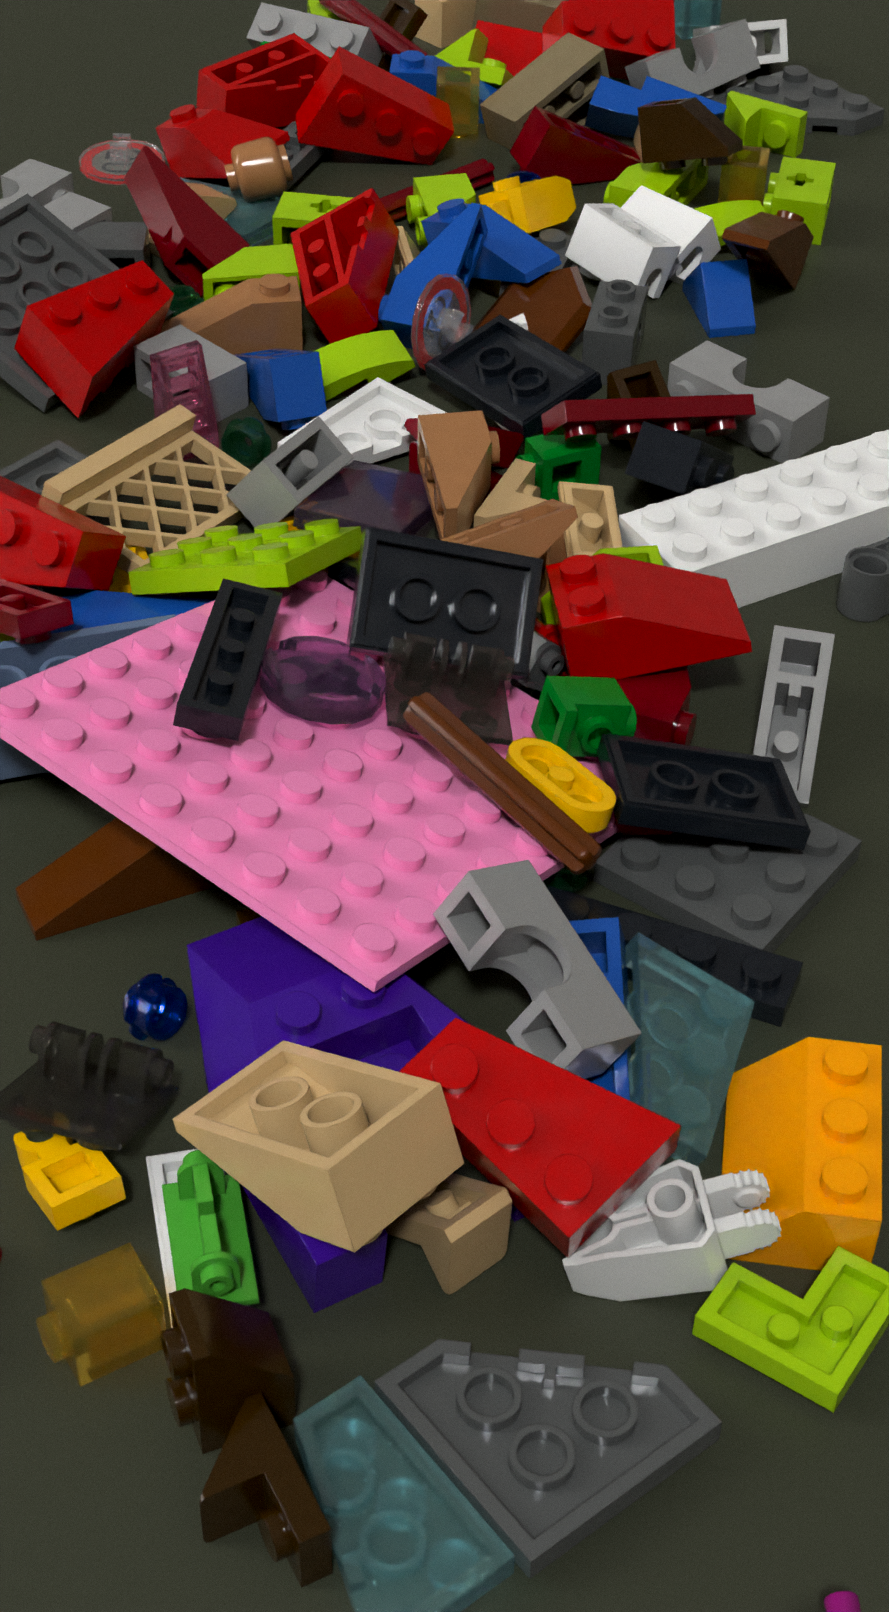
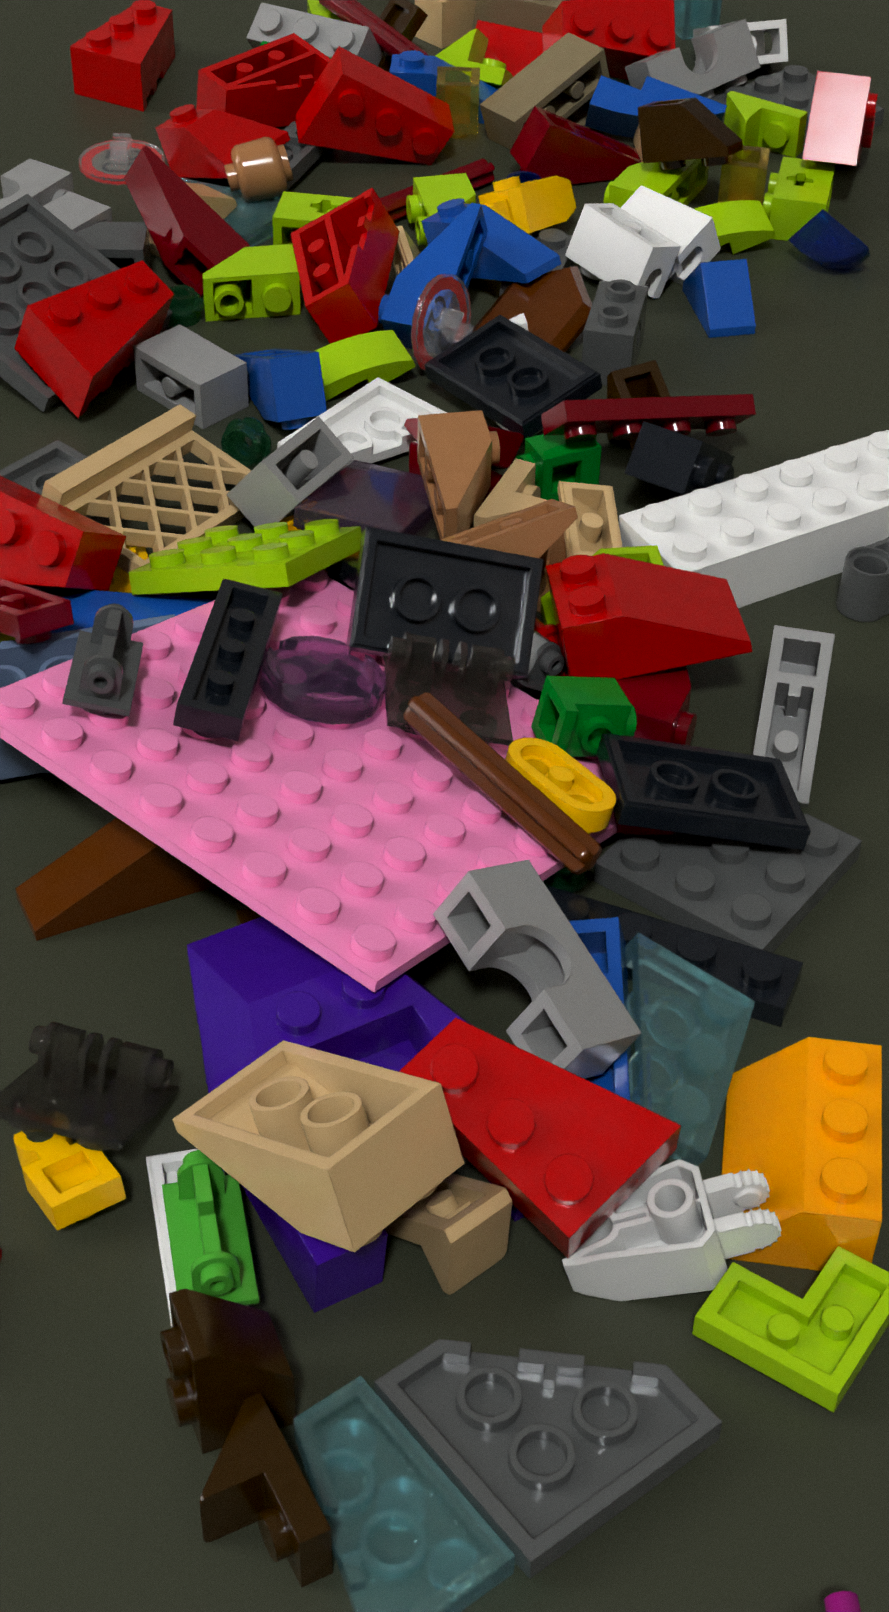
clear yellow brick [36,1243,166,1387] -> none
clear blue plate [123,973,188,1041] -> none
clear pink slope [150,340,219,461] -> none
medium nougat slope [160,274,303,355] -> none
light grey arch [667,340,830,463] -> none
reddish brown slope [722,210,814,290] -> none
none -> dark grey hinge [62,604,143,716]
none -> red wedge [70,0,175,112]
none -> clear blue brick [788,209,870,270]
none -> wedge [802,71,878,166]

